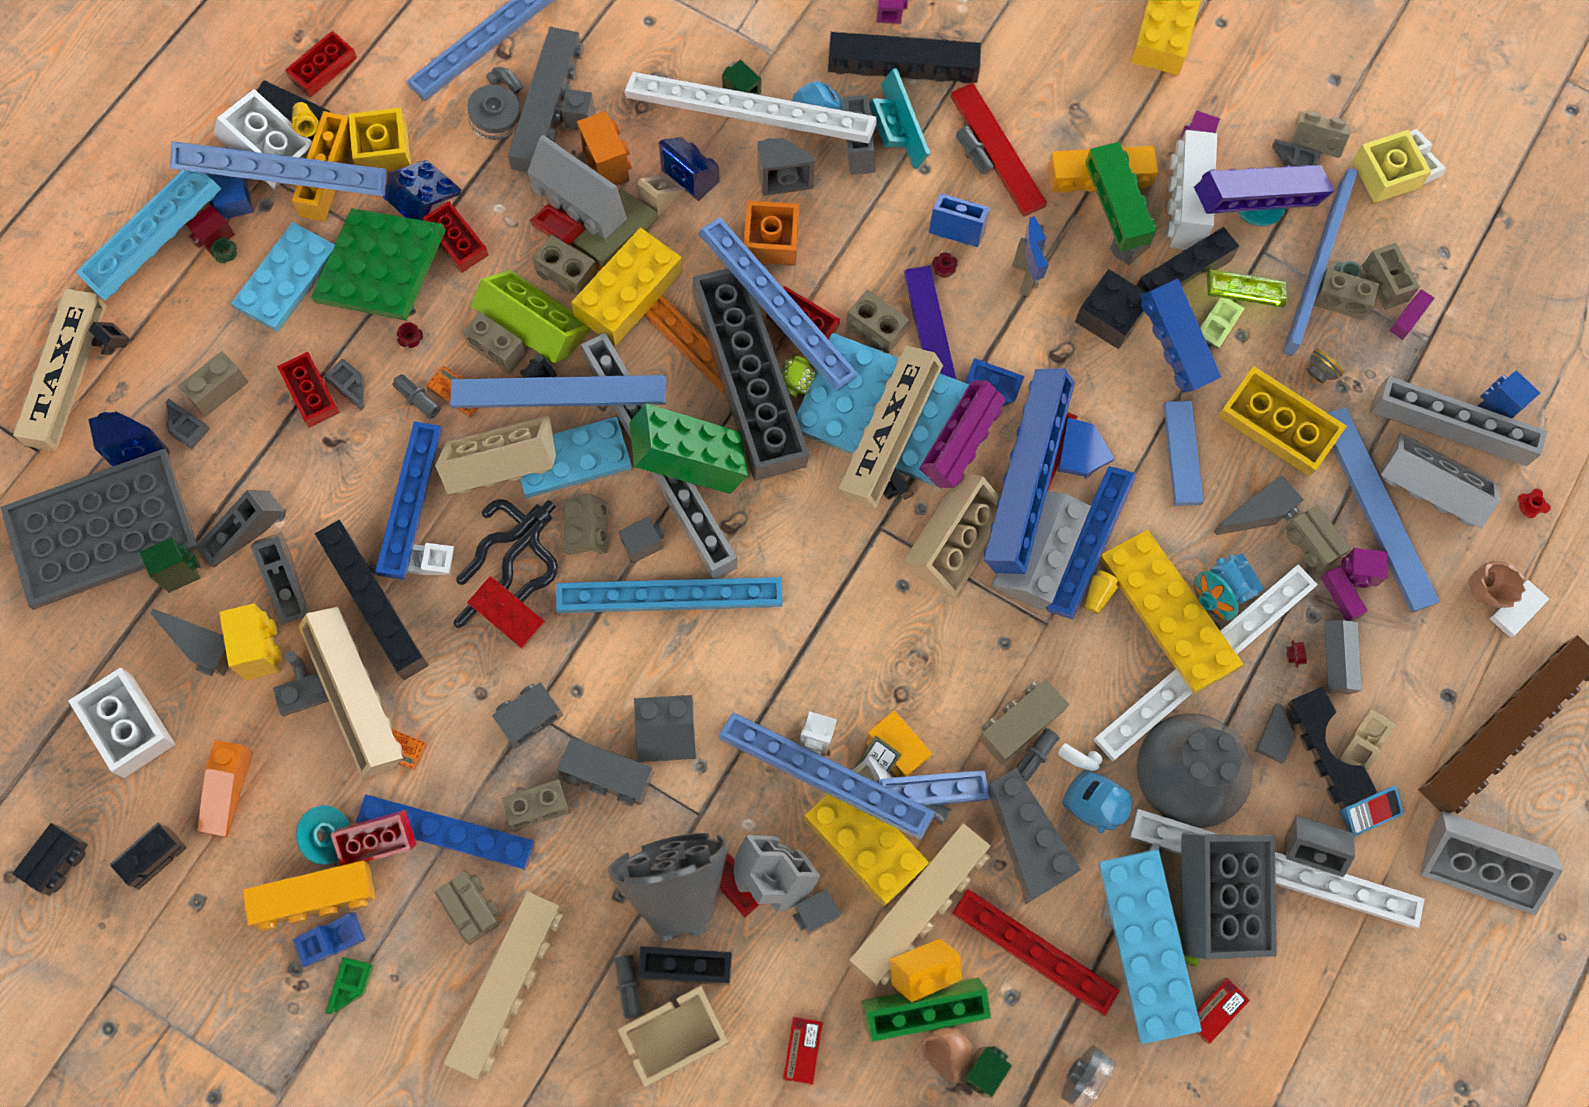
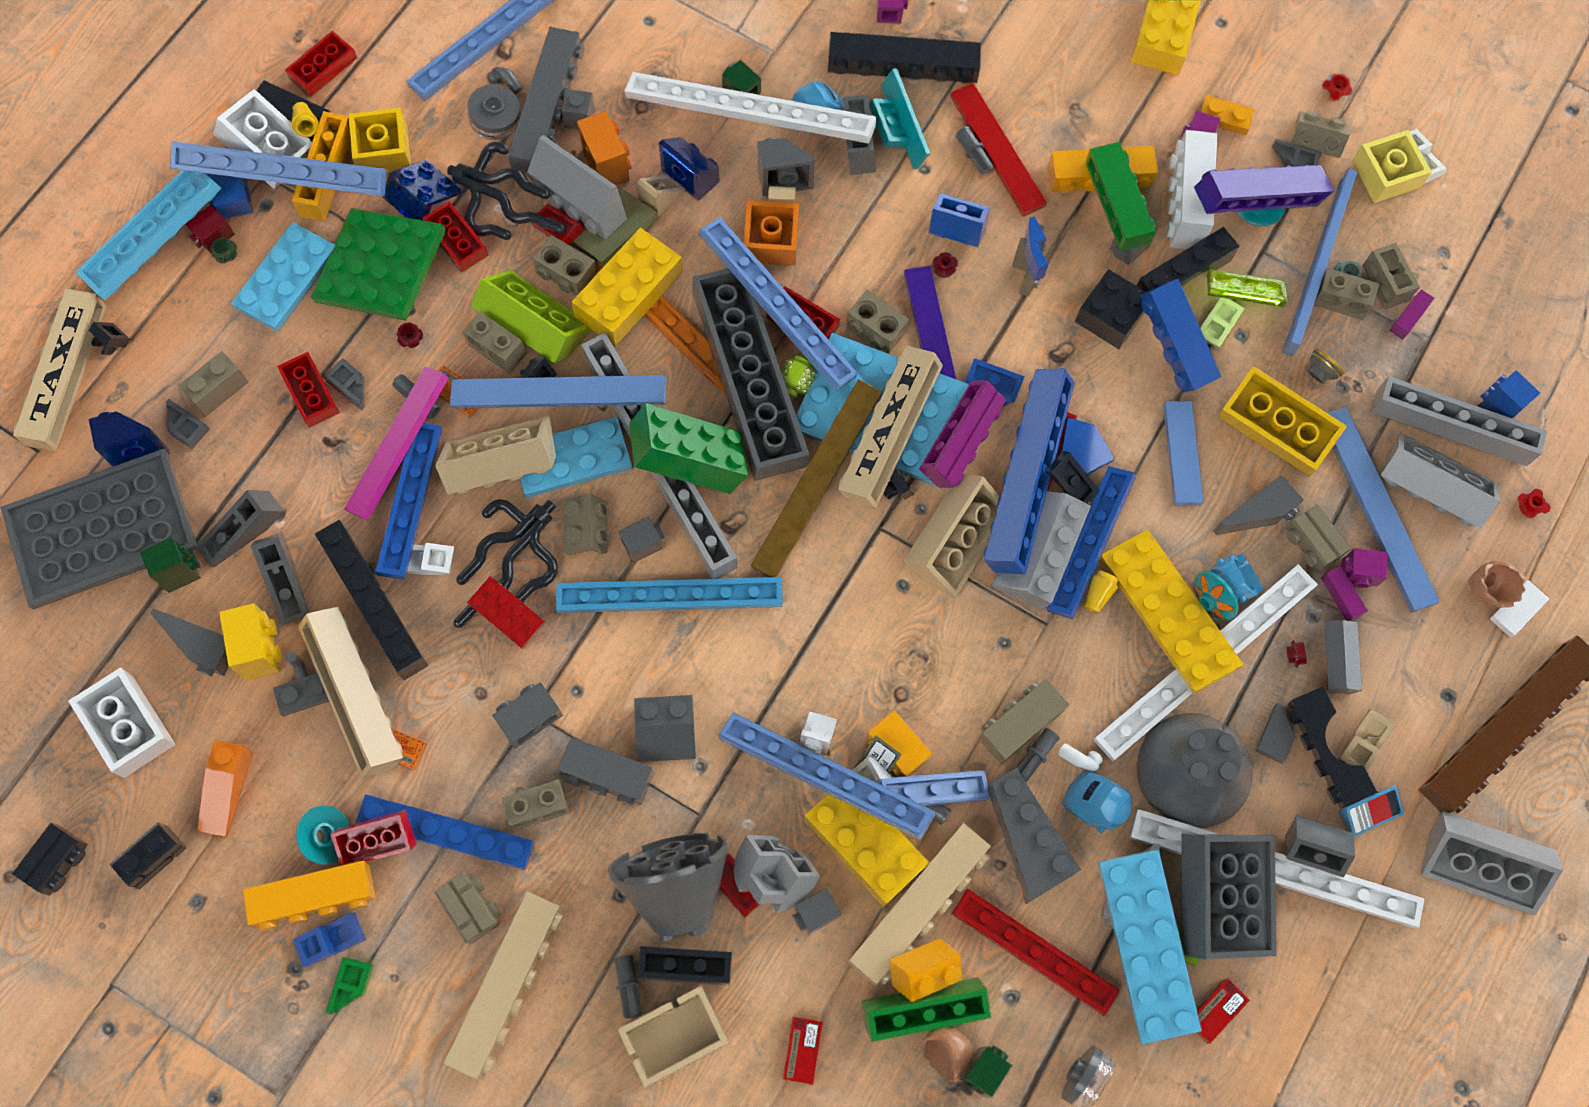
none -> dark pink tile [344,367,449,521]
none -> black plant [447,142,566,240]
none -> pearl gold tile [751,379,882,577]
none -> tan slope [768,186,795,203]
none -> black plate [1046,451,1099,504]
none -> light orange plate [1200,95,1255,135]
none -> red plate [1322,74,1352,101]

